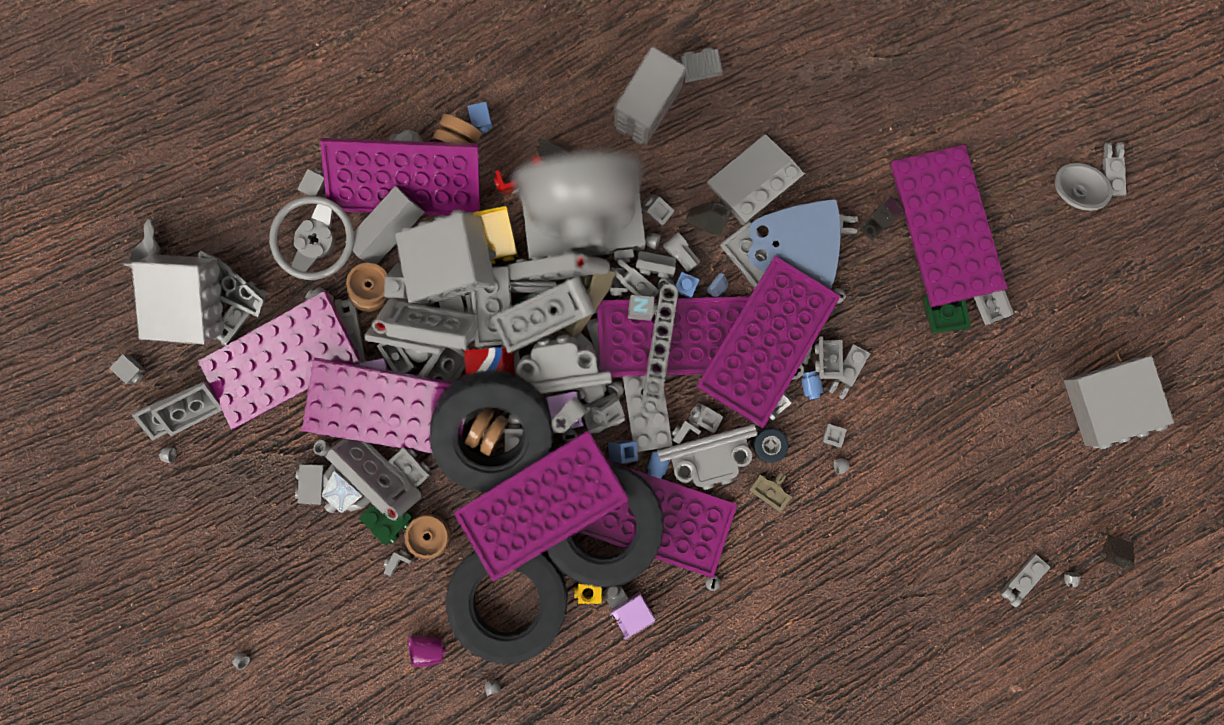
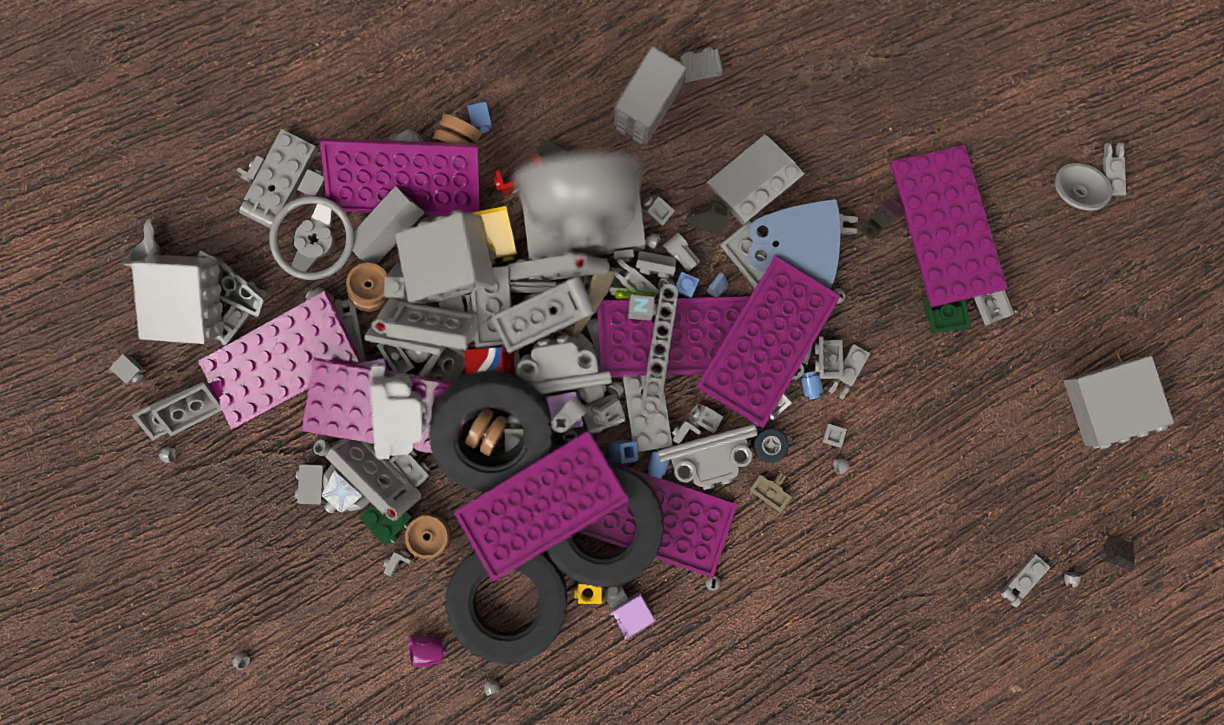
none -> light grey bracket [237,156,264,183]
none -> light grey hinge [239,129,318,229]
none -> brick [370,365,427,459]
none -> clear neon green piece [614,290,658,299]

